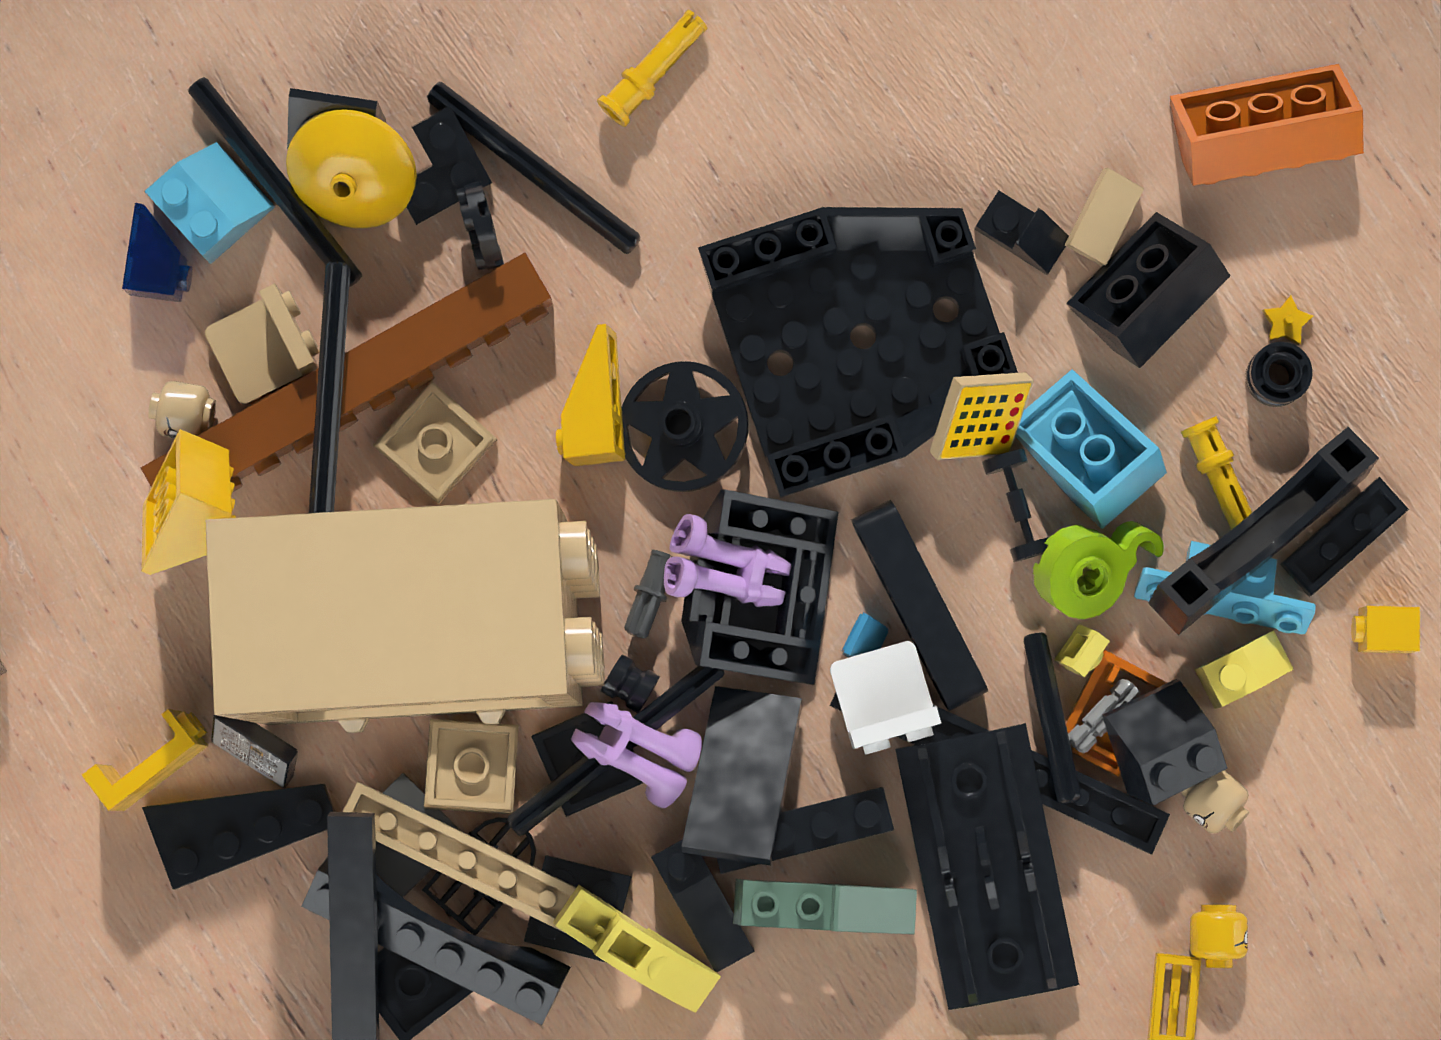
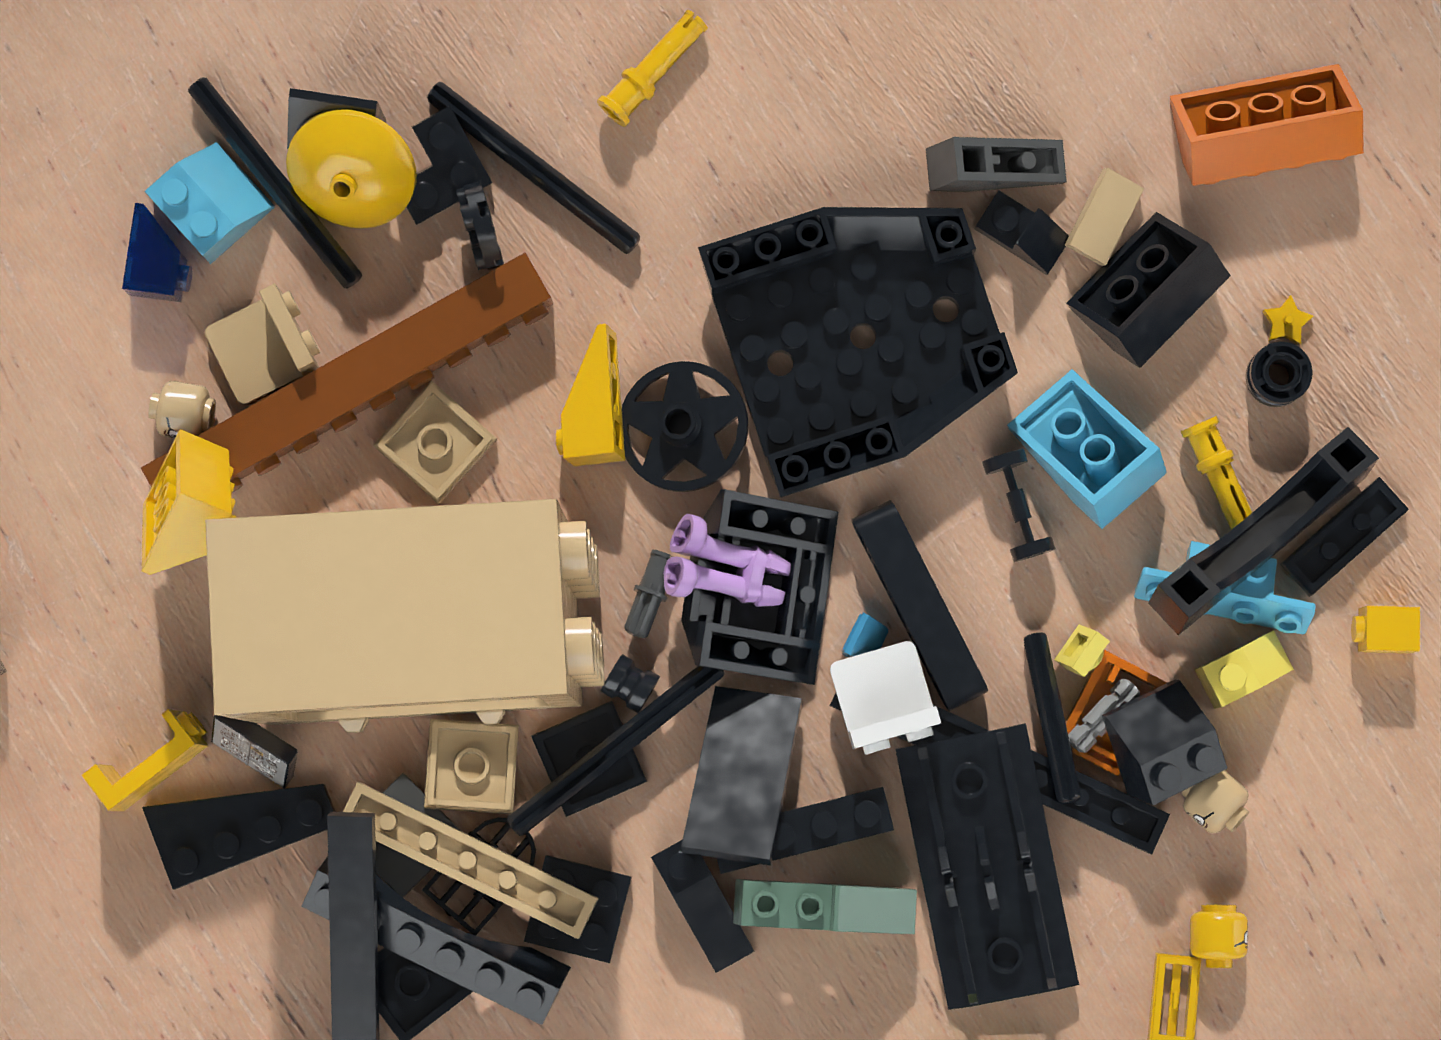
black axle [309,262,350,513] -> none
light yellow slope [553,885,721,1013] -> none
lavender piece [571,702,702,808] -> none
tile [930,372,1034,460] -> none
lime piece [1033,521,1164,620] -> none
none -> dark grey slope [926,137,1067,192]

